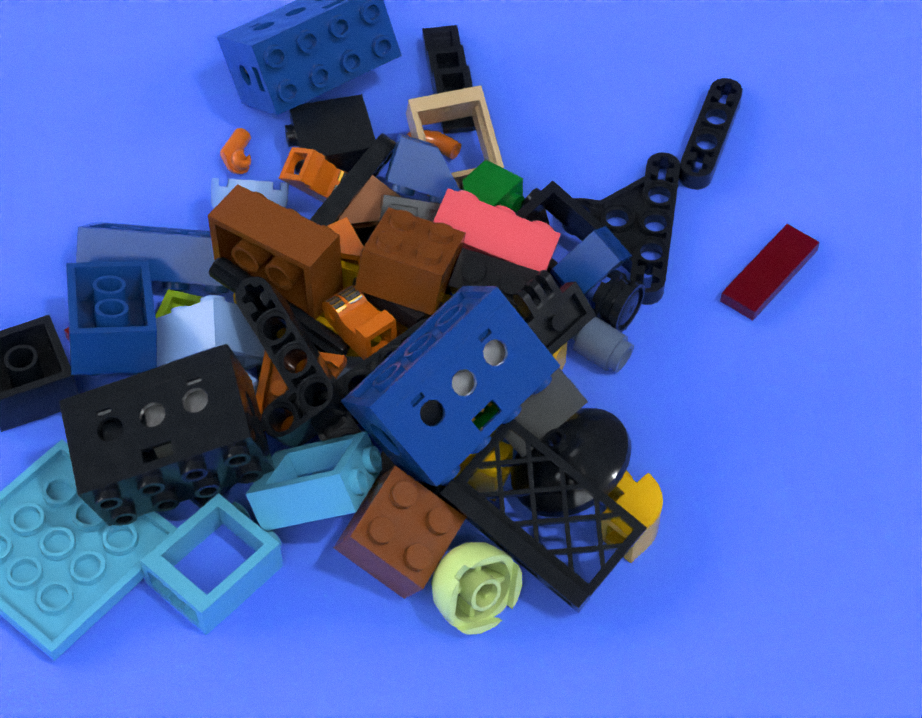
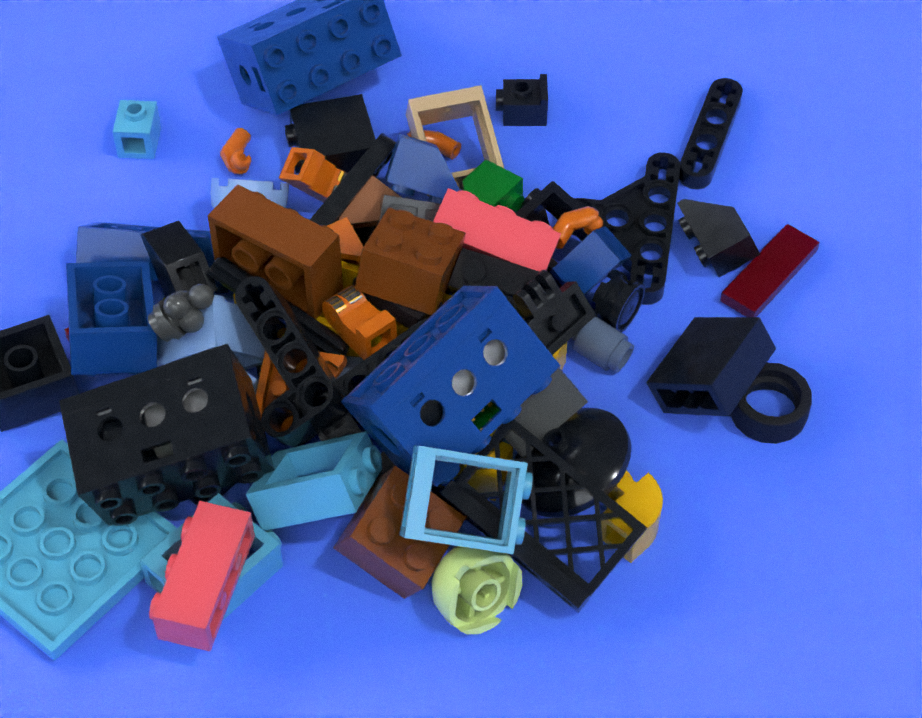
black slope [422,25,476,134] -> none
none -> medium azure brick [112,100,161,159]
none -> black slope [140,220,218,298]
none -> dark grey piece [147,283,214,342]
none -> coral brick [149,501,255,652]
none -> medium azure window [400,445,533,555]
none -> black brick [496,74,548,126]
none -> orange arm [553,206,603,249]
none -> black brick [646,317,776,416]
none -> black slope [677,199,760,277]
none -> black tyre [730,362,812,444]

